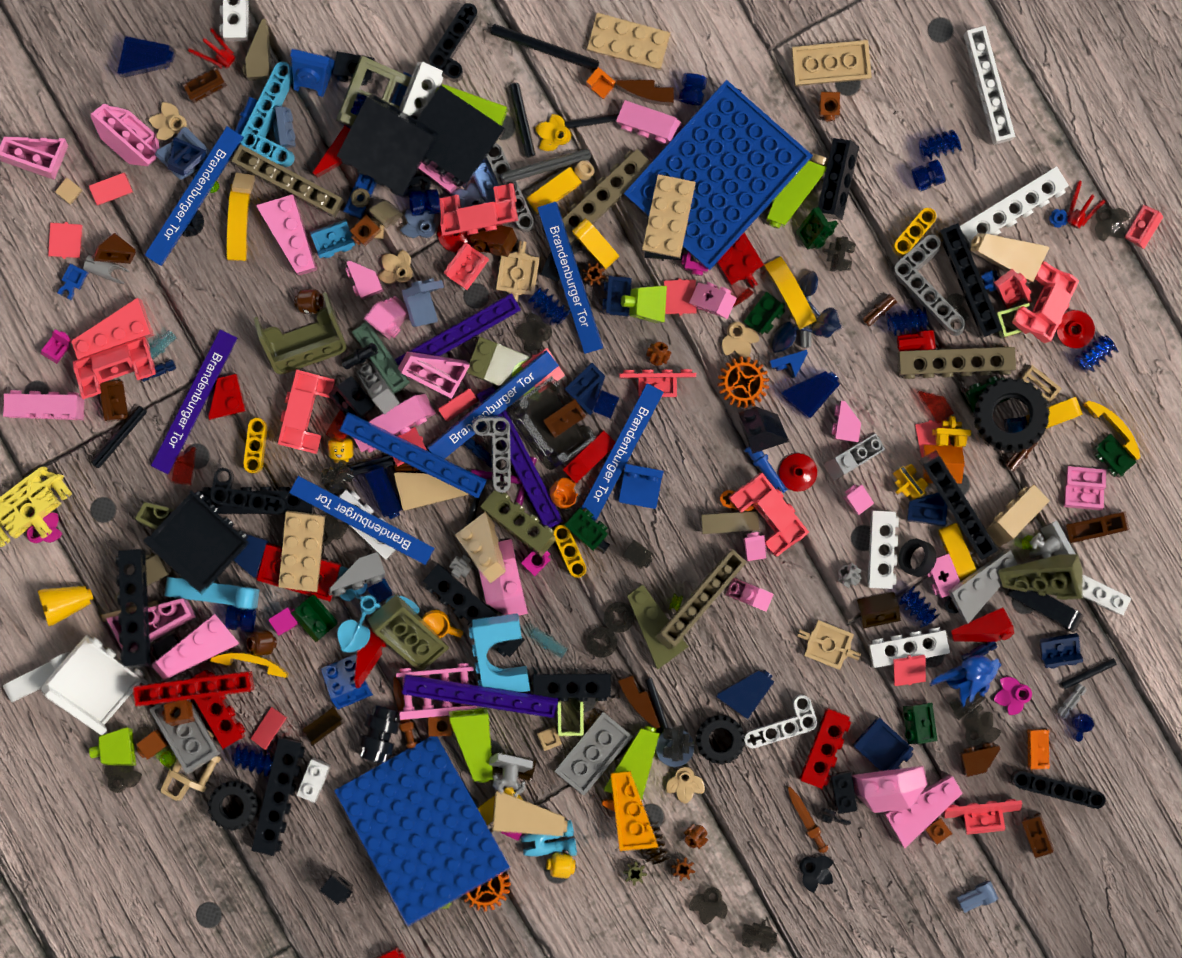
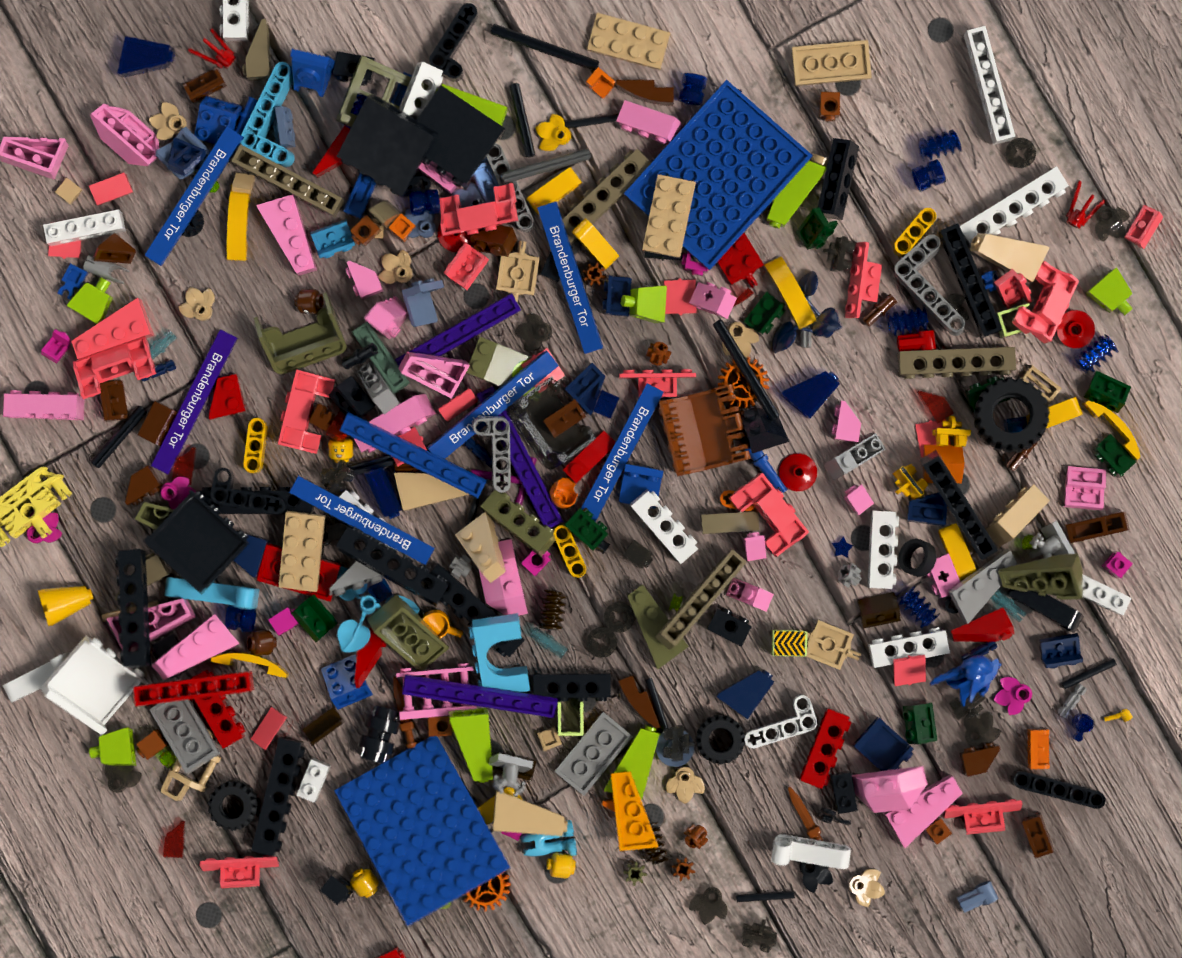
dark orange brick [162,700,194,726] -> none
clear blue piece [233,743,275,777] -> none
dark tan plate [351,188,370,208] -> none
clear blue piece [528,287,570,328] -> none
tan tile [575,160,594,180] -> none
blue slope [769,350,808,378] -> none
blue plate [1049,209,1068,228] -> none
none -> white brick [43,209,126,246]
none -> lime torso [67,277,113,324]
none -> reddish brown slope [125,465,163,507]
none -> reddish brown hinge [138,401,178,446]
none -> dark pink plate [160,477,196,510]
none -> clear red slope [163,821,185,859]
none -> tan plate [178,288,215,321]
none -> blue bracket [194,96,243,144]
none -> coral bracket [200,855,279,889]
none -> reddish brown hinge [309,403,335,433]
none -> black brick [336,526,449,607]
none -> yellow head [350,868,379,898]
none -> orange panel [388,213,416,243]
none -> dark brown piece [538,590,567,630]
none -> white brick [629,490,698,564]
none -> dark orange hinge [659,384,751,476]
none -> black brick [707,607,752,647]
none -> black axle [713,319,780,421]
none -> black bar [736,891,795,902]
none -> piece [771,630,807,656]
none -> white beam [771,834,851,869]
none -> clear blue piece [831,536,854,558]
none -> coral bracket [845,242,882,318]
none -> tan plate [849,869,885,907]
none -> clear light blue pin [990,589,1027,622]
none -> clear smoke gear [1005,138,1036,169]
none -> dark green bracket [1084,370,1131,413]
none -> lime torso [1086,268,1133,316]
none -> dark pink brick [1102,551,1133,578]
none -> yellow hand [1104,709,1133,722]

